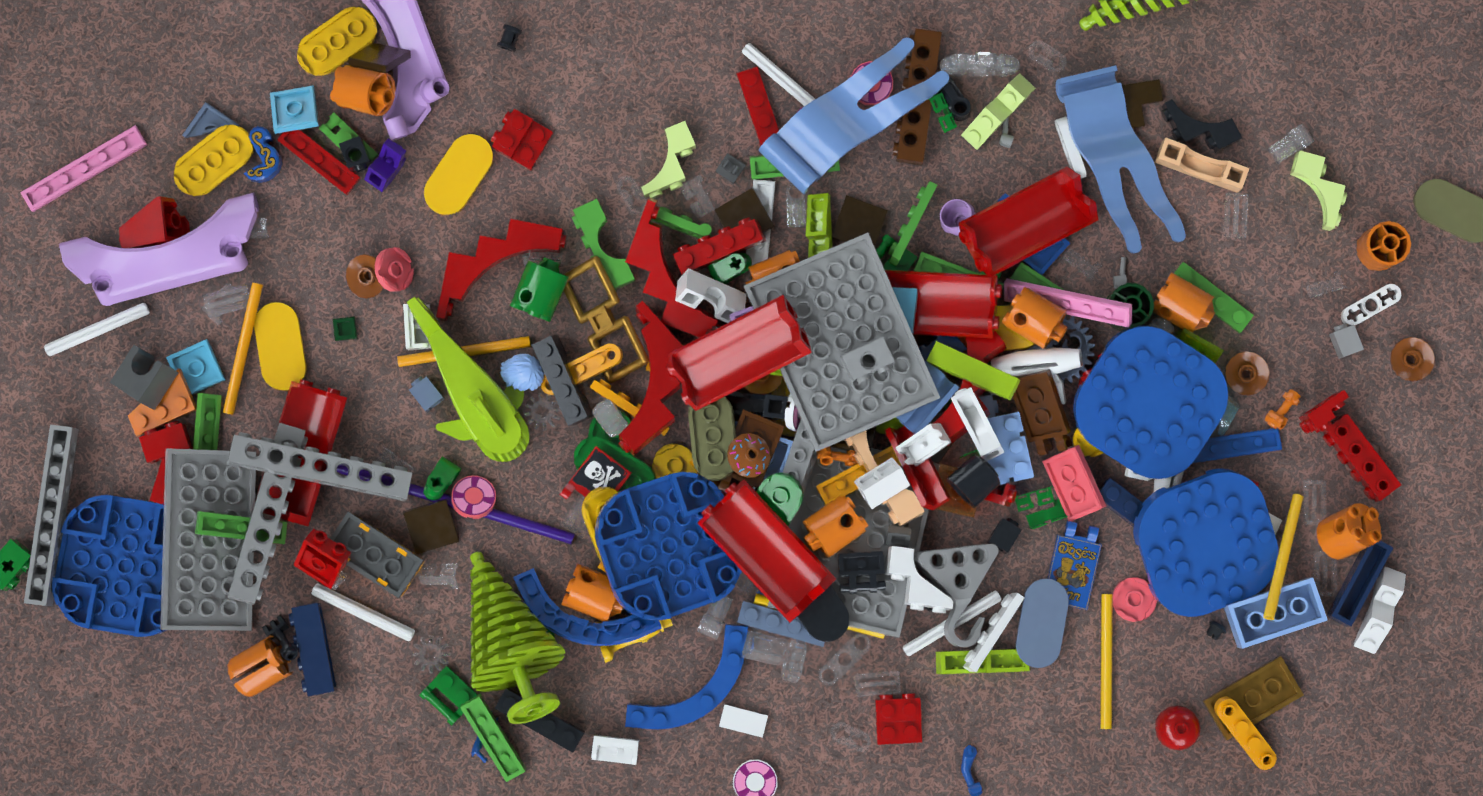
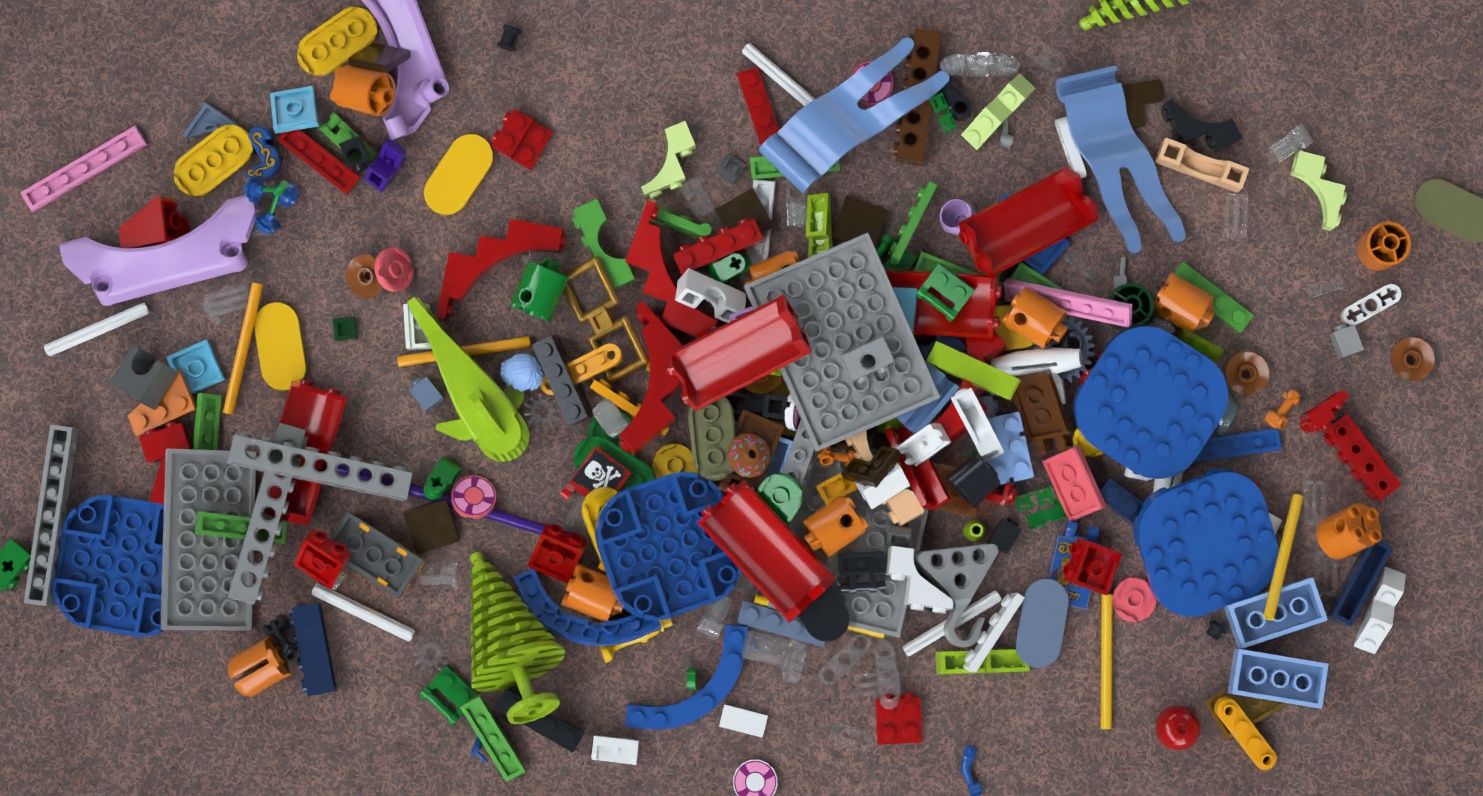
none -> blue plant [244,177,300,234]
none -> red plate [527,524,587,584]
none -> green tile [686,667,698,690]
none -> dark brown tile [841,446,902,488]
none -> clear beam [873,640,900,709]
none -> green plate [915,263,976,322]
none -> lime cone [963,519,985,542]
none -> red plate [1062,538,1122,596]
none -> light blue brick [1227,649,1329,709]

